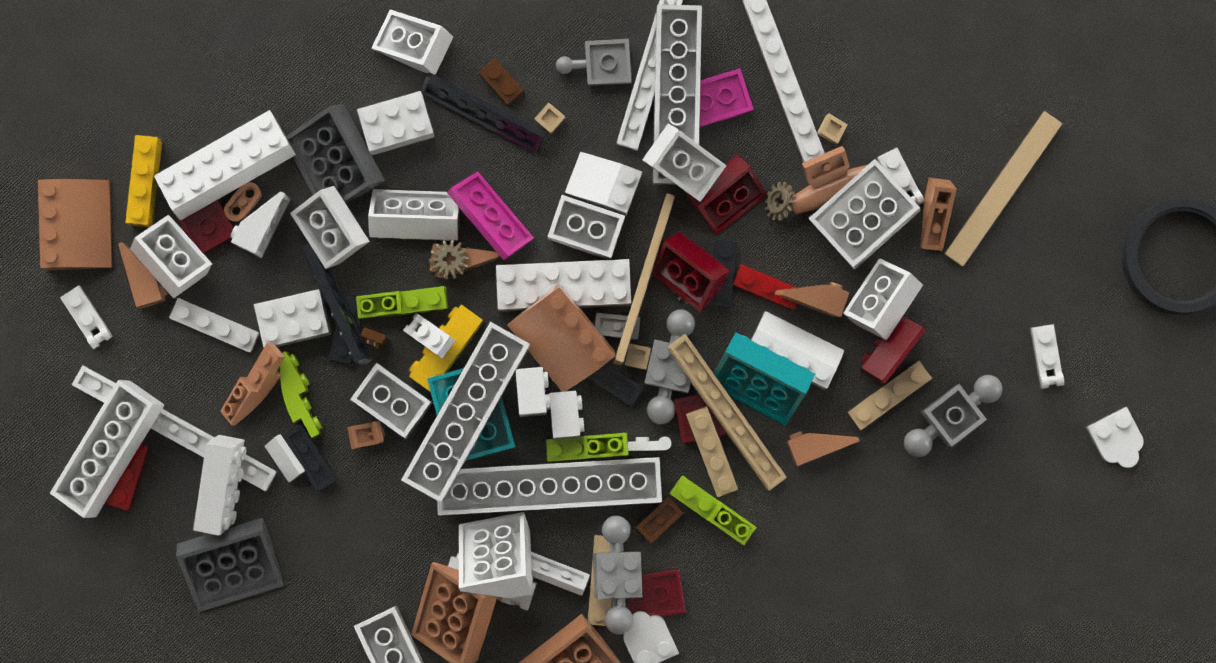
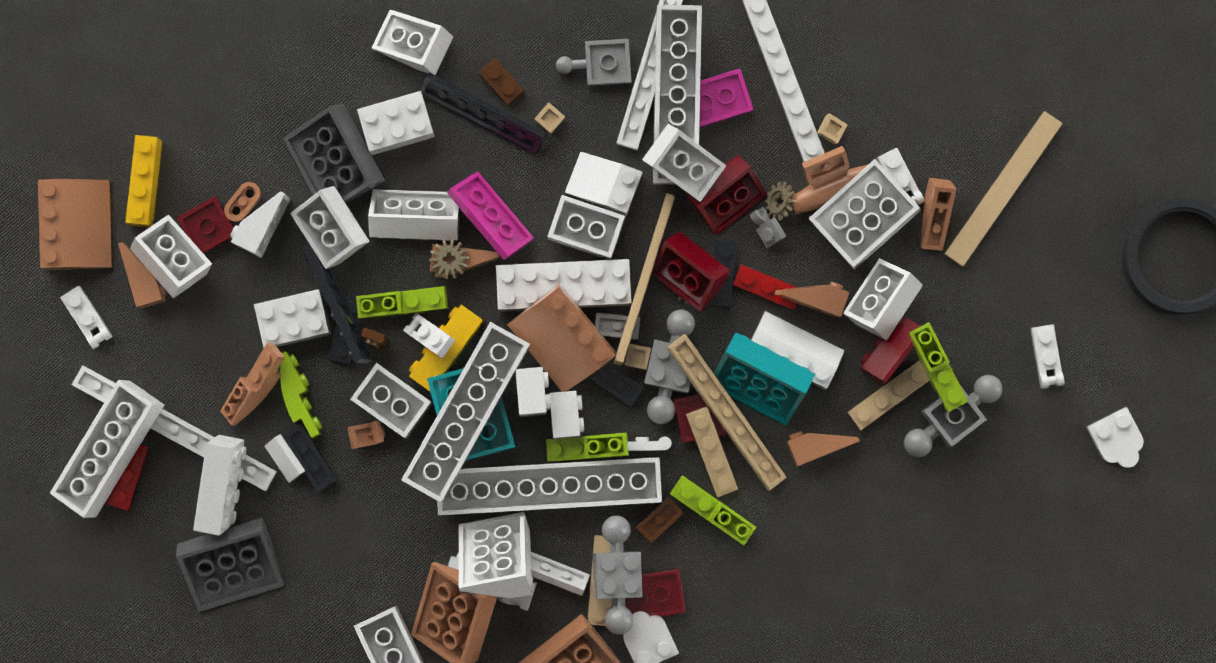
white brick [154,110,296,220] -> none
white plate [169,298,260,353] -> none
none -> light grey plate [750,207,786,248]
none -> lime slope [909,322,968,412]

